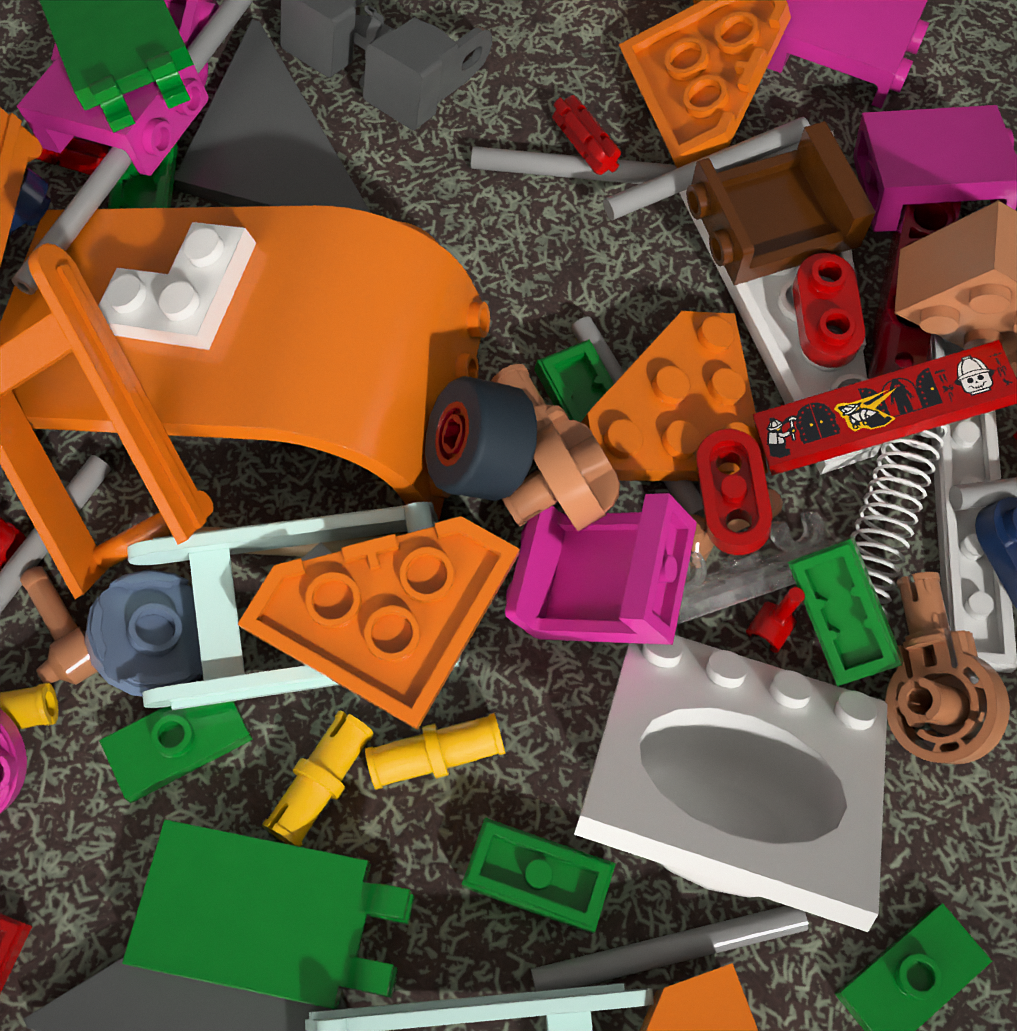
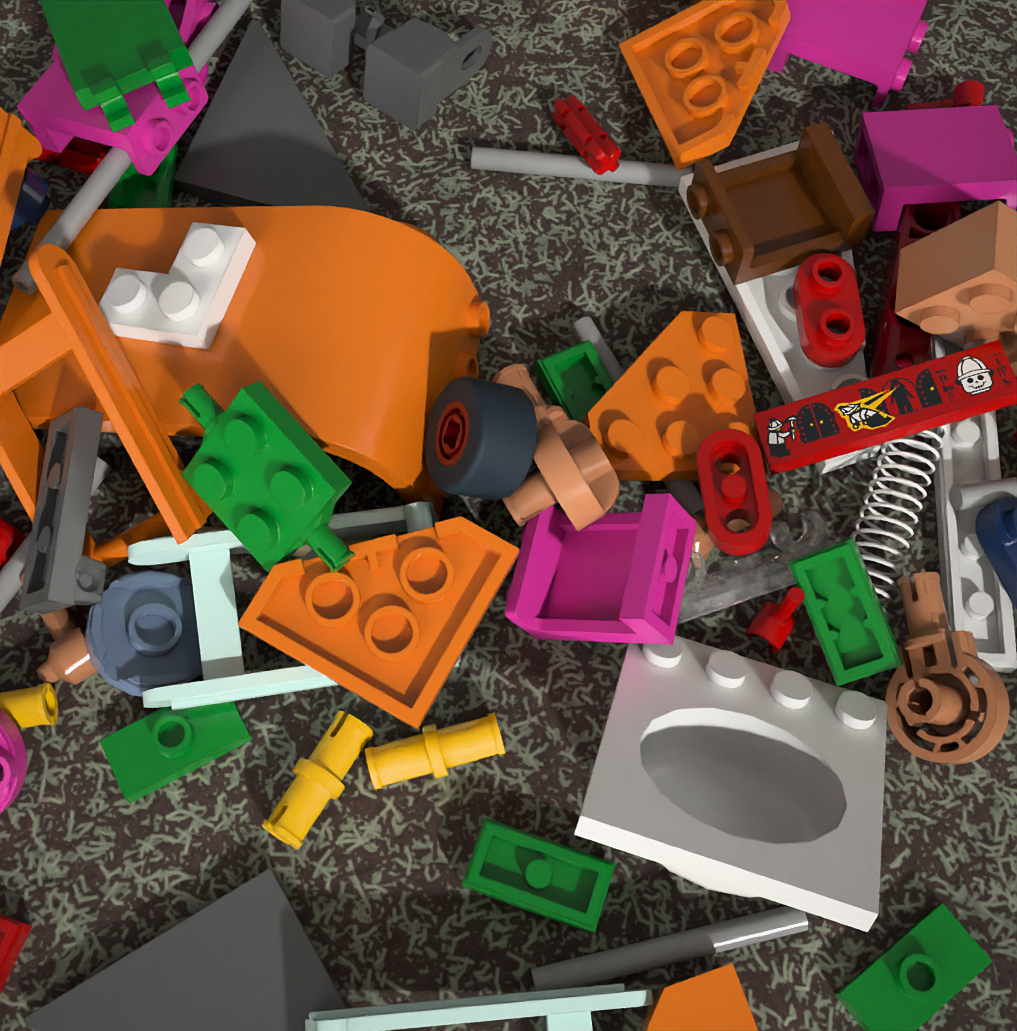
green tile [122,819,414,1010] -> none
light grey bar [603,117,810,220] -> none
none -> dark grey hinge [19,406,107,614]
none -> green plate [179,381,355,573]
none -> red hand [904,80,985,110]

